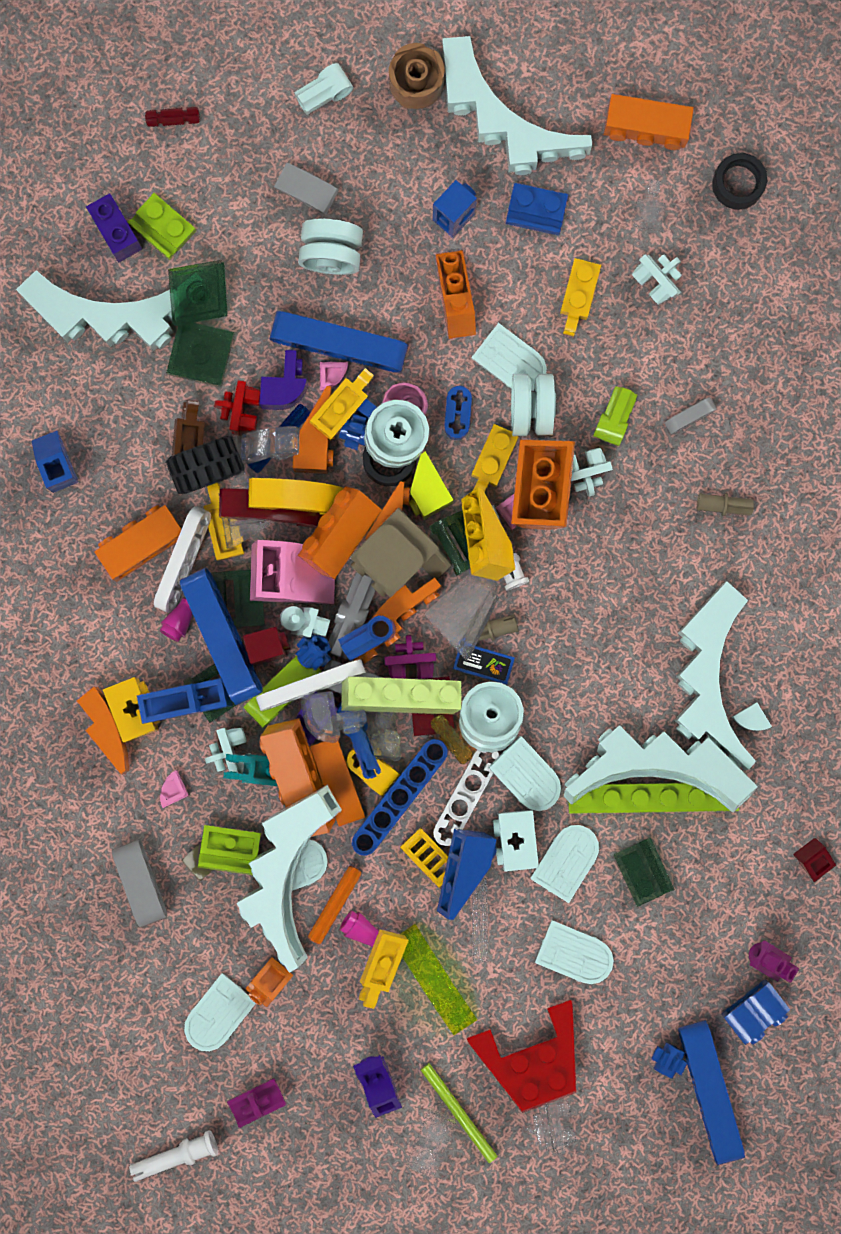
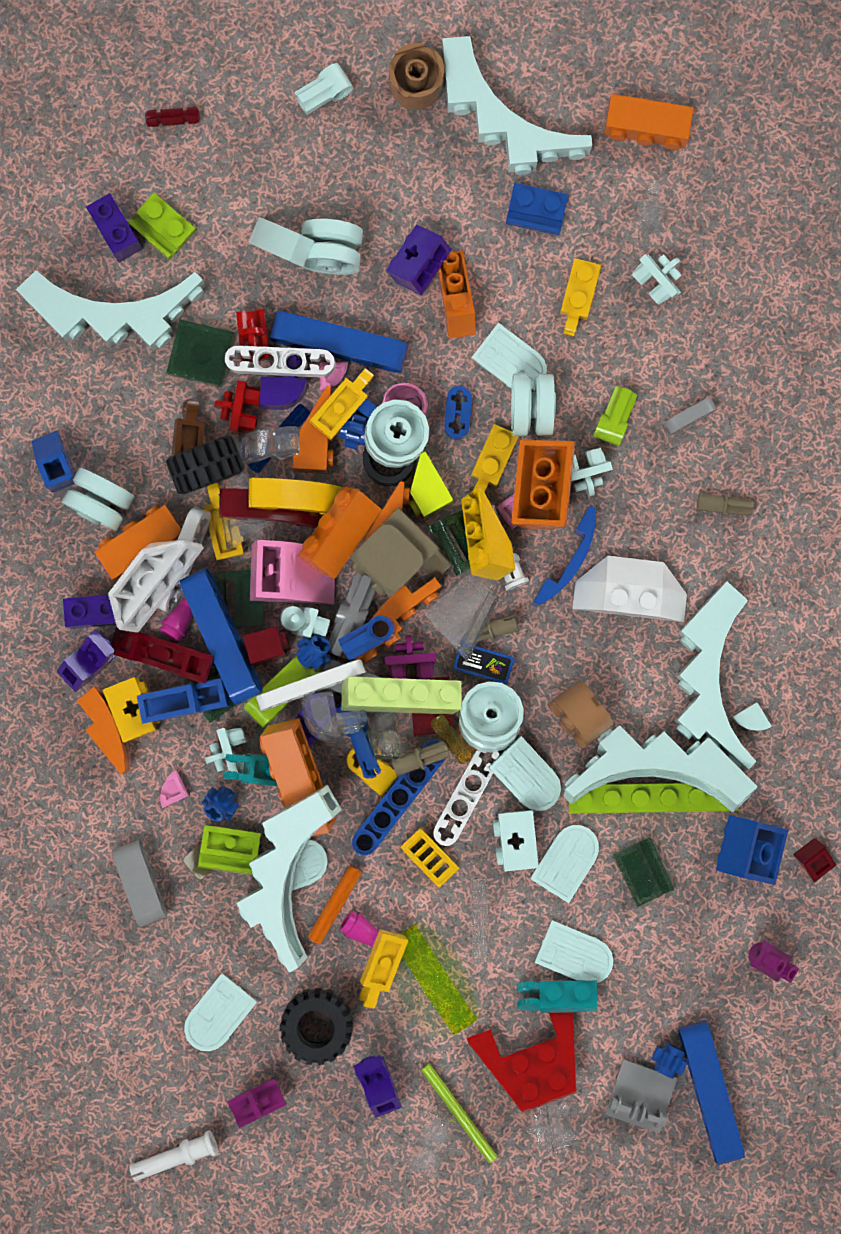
clear green plate [168,260,228,326] -> none
orange bracket [245,957,293,1007] -> none
light grey slope [274,163,339,215] -> none
orange slope [310,737,366,827] -> none
blue brick [432,180,477,238] -> none
blue slope [437,829,496,920] -> none
black tyre [712,153,768,210] -> none
blue brick [721,979,790,1045] -> none
none -> dark purple brick [57,630,115,693]
none -> light aqua wheel [61,467,135,532]
none -> dark purple brick [63,595,116,629]
none -> white wedge [108,540,204,633]
none -> dark red slope [111,626,214,684]
none -> blue gear [202,787,239,822]
none -> white beam [225,346,336,378]
none -> red hips [236,309,270,362]
none -> light aqua slope [248,217,314,267]
none -> black tyre [280,988,353,1066]
none -> dark purple brick [386,224,452,296]
none -> dark tan axle [391,742,449,777]
none -> teal hinge [517,980,598,1013]
none -> blue slope [532,505,596,607]
none -> medium nougat brick [547,681,614,749]
none -> white wedge [572,556,687,622]
none -> light grey hinge [605,1059,677,1133]
none -> blue slope [716,815,788,885]

